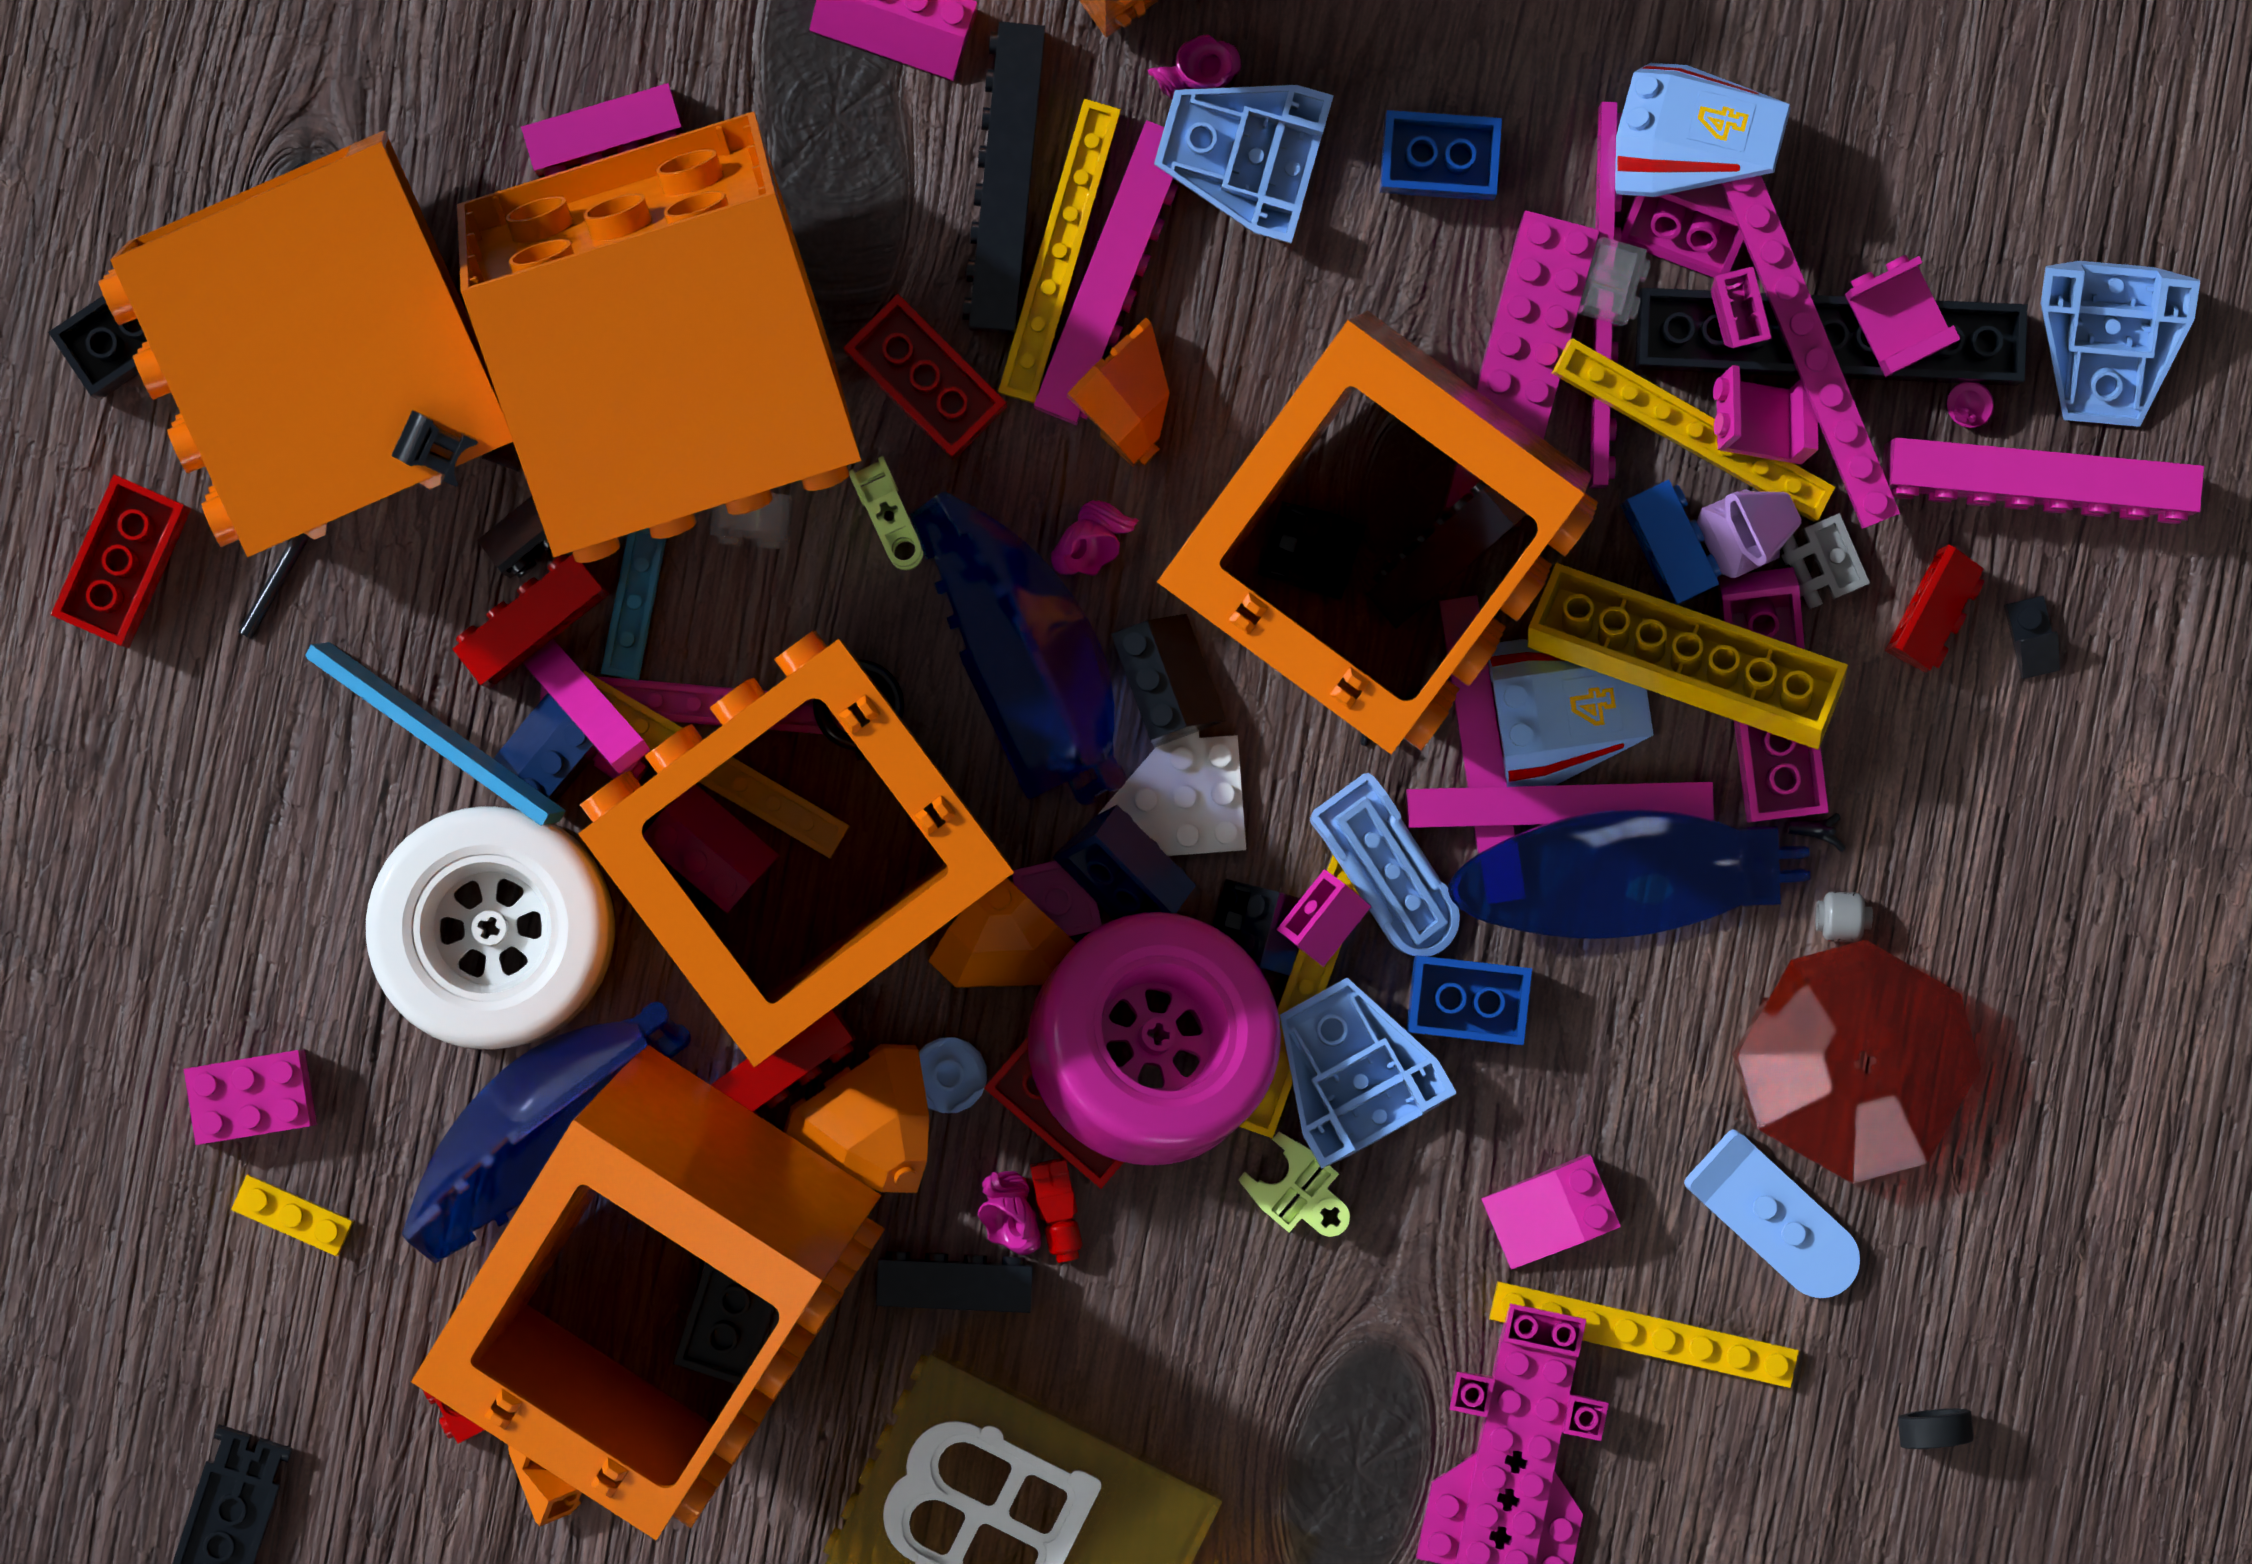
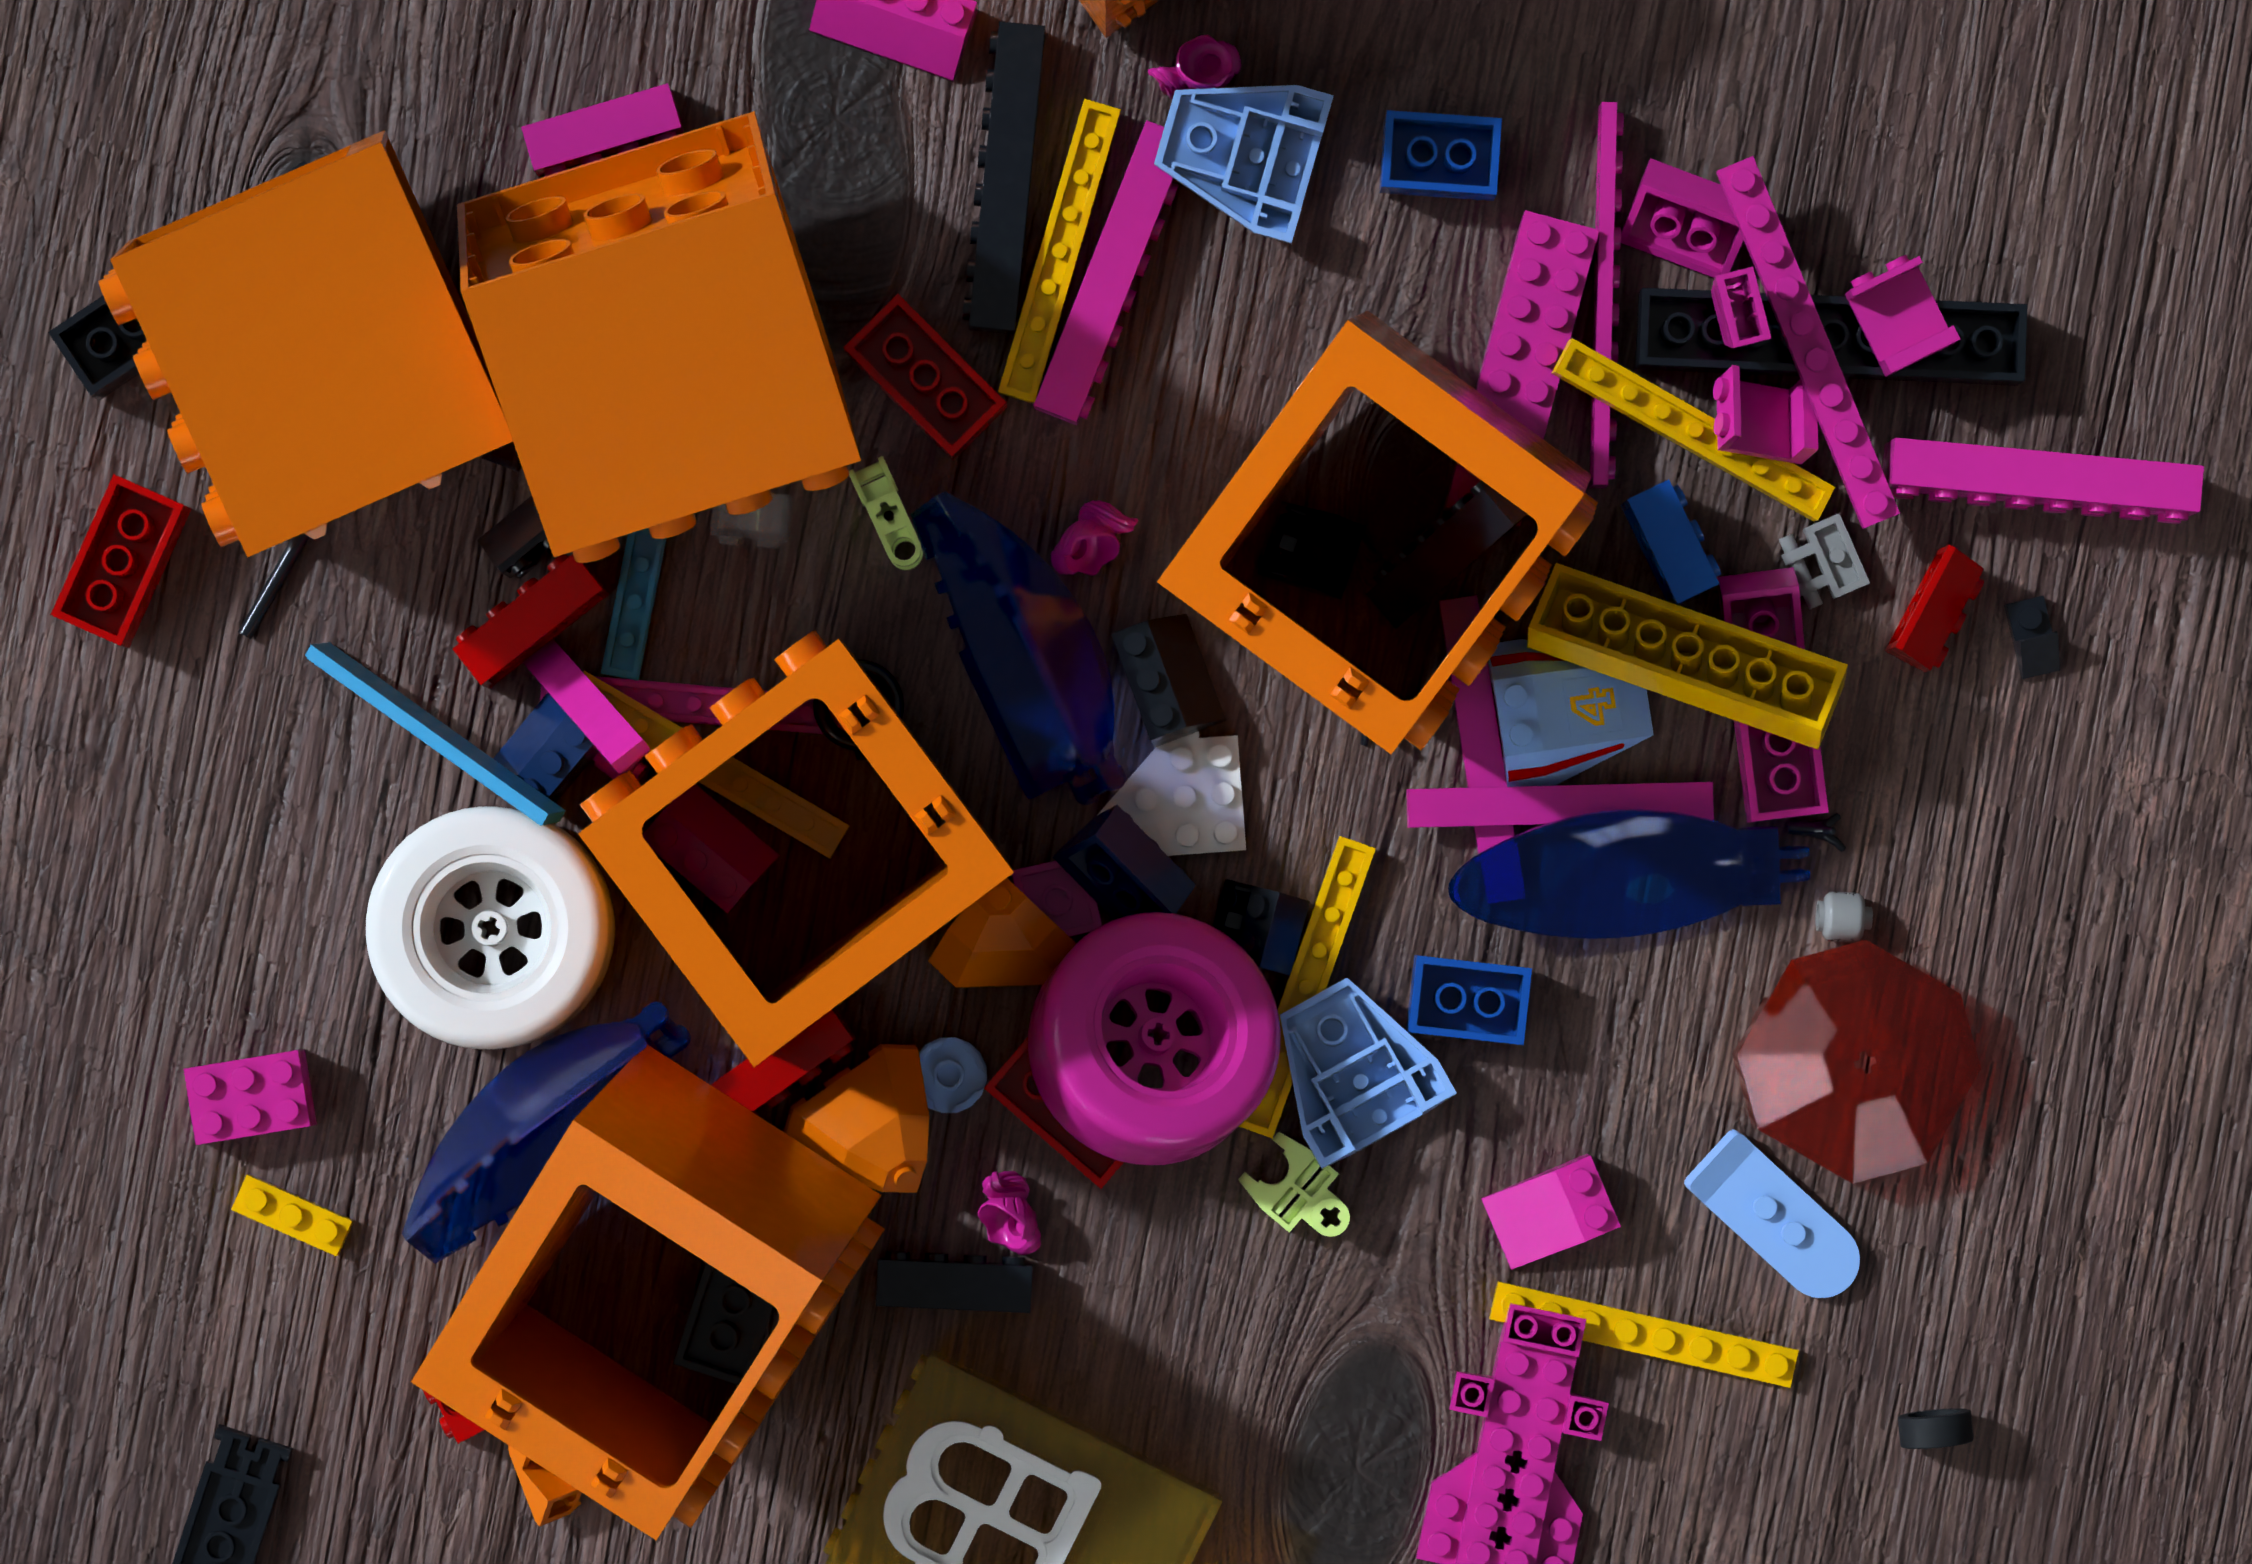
black piece [391,410,478,487] -> none
red piece [1030,1158,1083,1263] -> none
orange brick [1067,318,1170,467] -> none
dark pink brick [1276,869,1371,967] -> none
light blue piece [1310,773,1460,957] -> none
clear brick [1578,237,1650,326] -> none
light blue wedge [1615,63,1791,197] -> none
lavender piece [1697,489,1801,578] -> none
dark pink hat [1947,382,1994,428] -> none
light blue wedge [2040,261,2200,427] -> none

